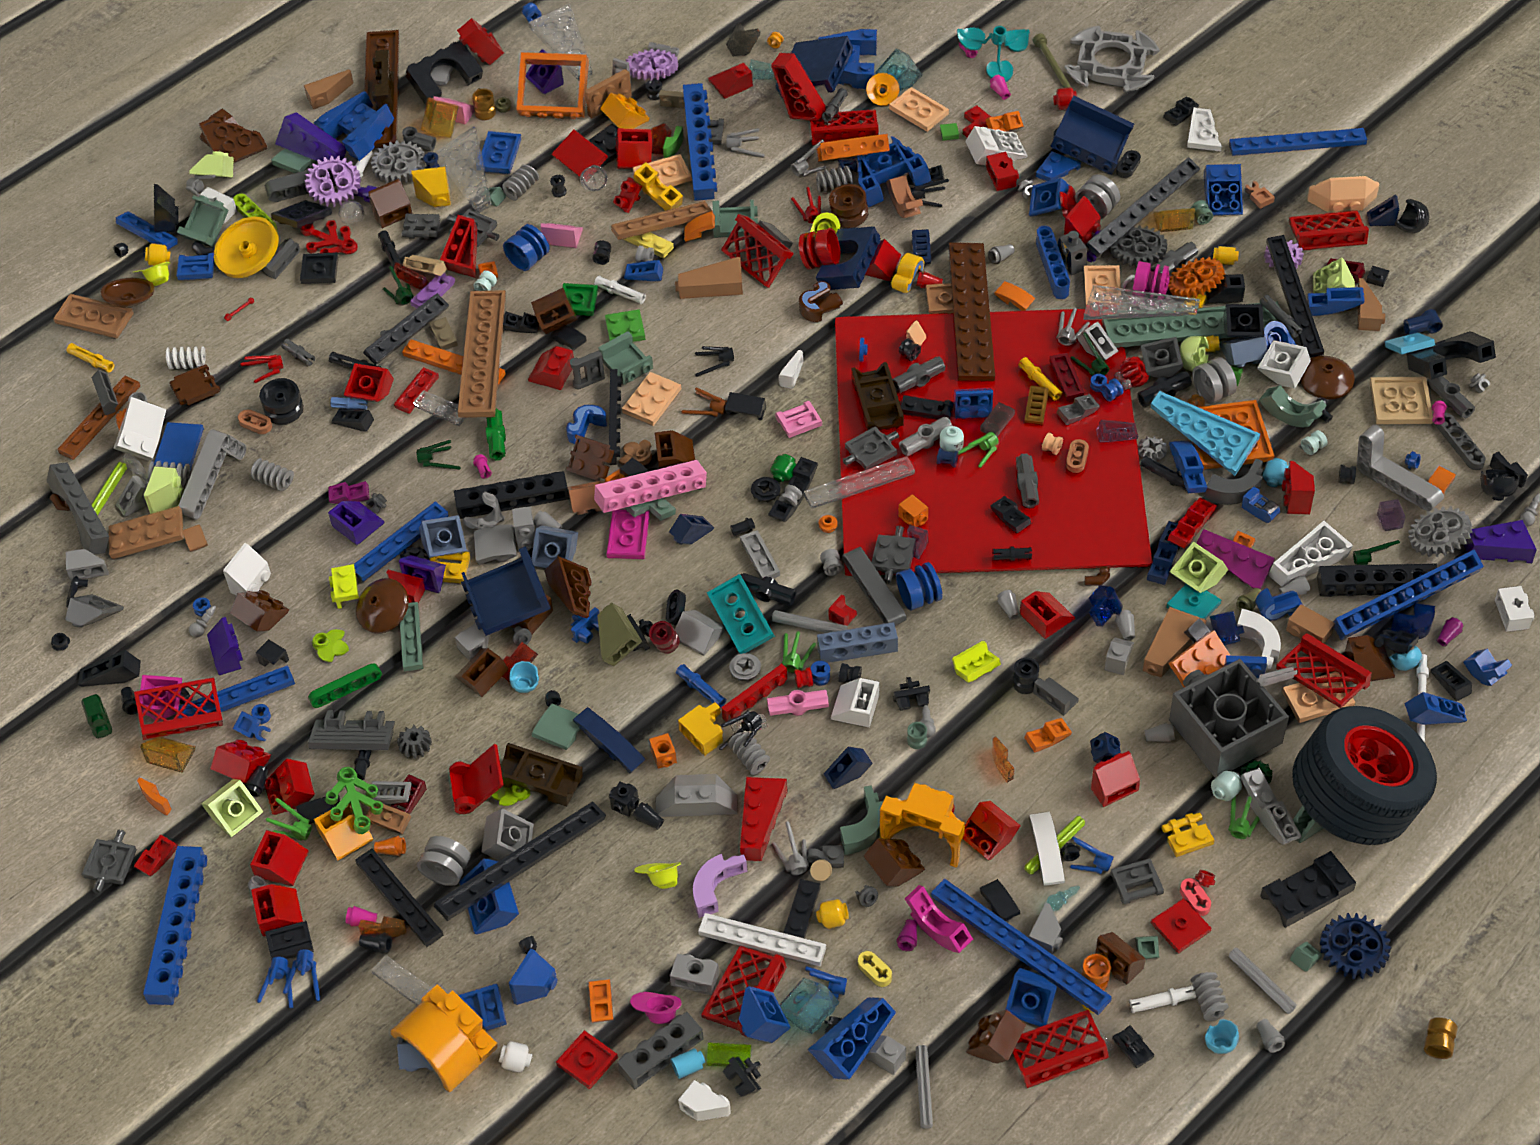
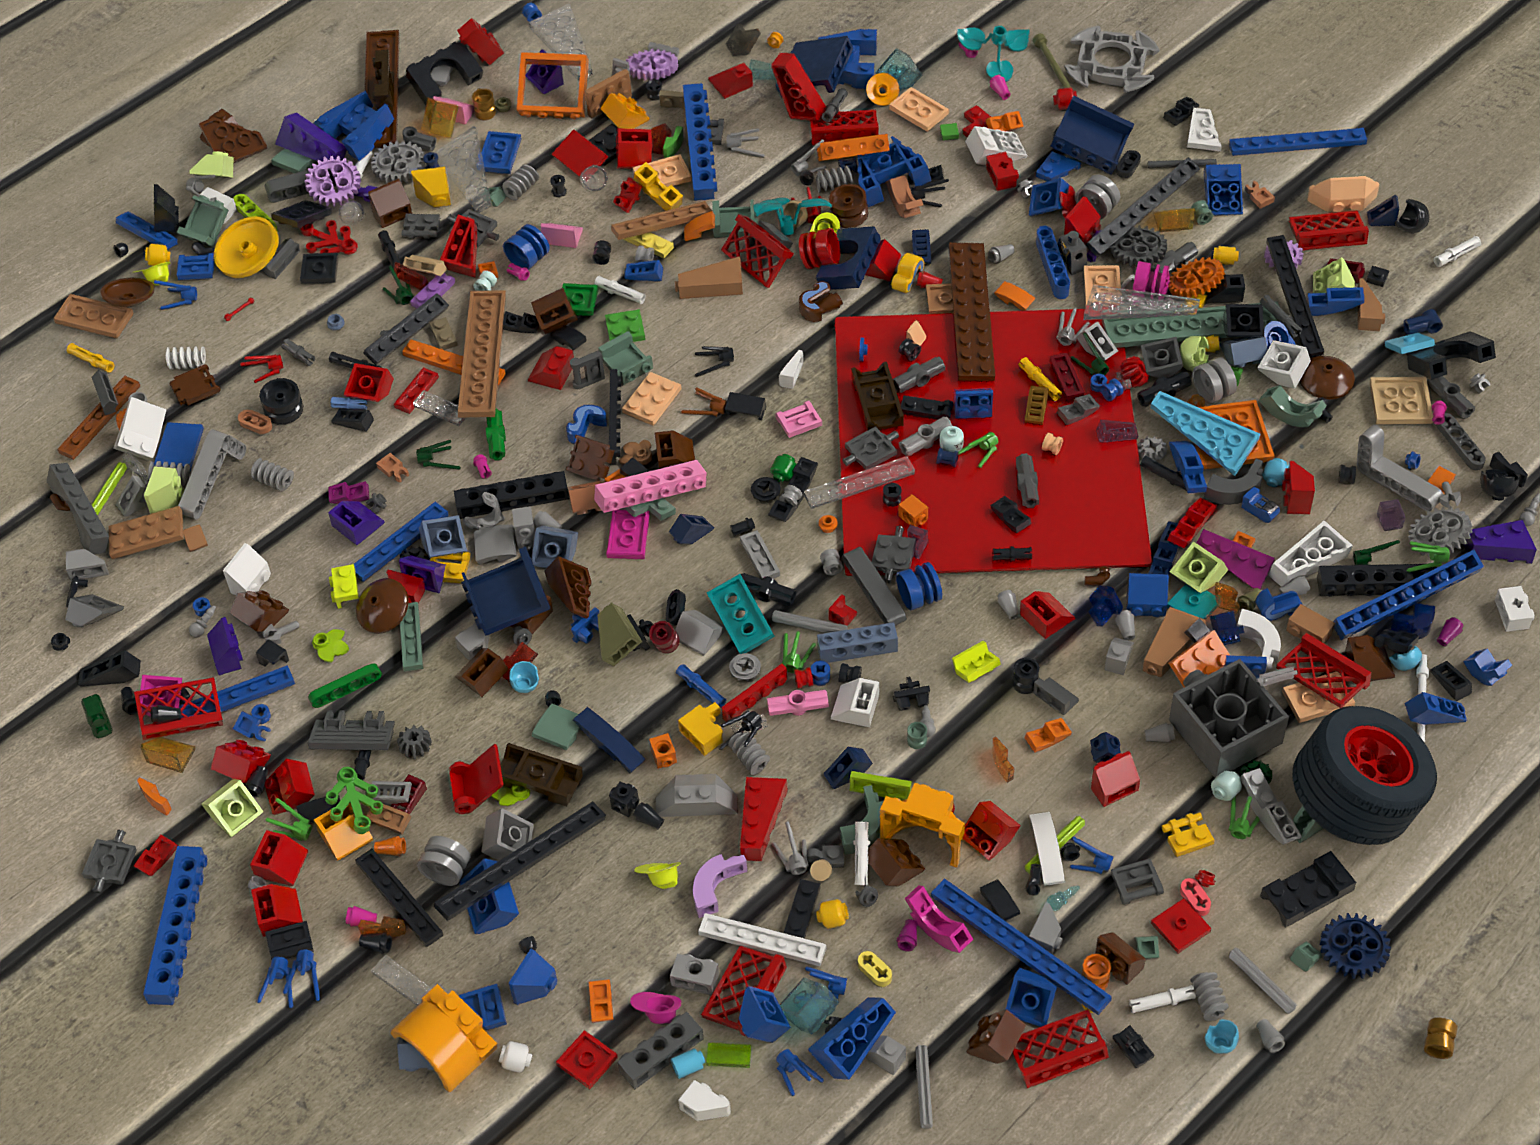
medium nougat slope [304,69,353,109] -> none
black hips [723,1056,762,1097] -> none
clear smoke plate [980,402,1015,437] -> none
nougat plate [1066,439,1089,473] -> none
light aqua wheel [1301,430,1328,455] -> none
none -> black cone [151,704,181,724]
none -> blue plant [154,280,197,310]
none -> light grey bar [263,621,299,644]
none -> sand blue plate [327,314,345,330]
none -> nougat plate [376,453,409,482]
none -> dark pink pin [507,263,530,281]
none -> teal plant [753,197,832,235]
none -> blue plant [776,1049,824,1096]
none -> tan hair [783,200,808,229]
none -> black hinge [800,170,814,185]
none -> lime plate [849,771,912,800]
none -> white pin [853,822,870,885]
none -> black wheel [883,483,902,507]
none -> black arm [1025,864,1041,896]
none -> blue slope [1126,573,1169,617]
none -> dark grey bar [1147,159,1217,168]
none -> clear orange slope [1215,582,1240,613]
none -> bright green plant [1407,541,1450,572]
none -> white pin [1434,236,1481,267]
none -> light grey bar [1439,482,1461,508]

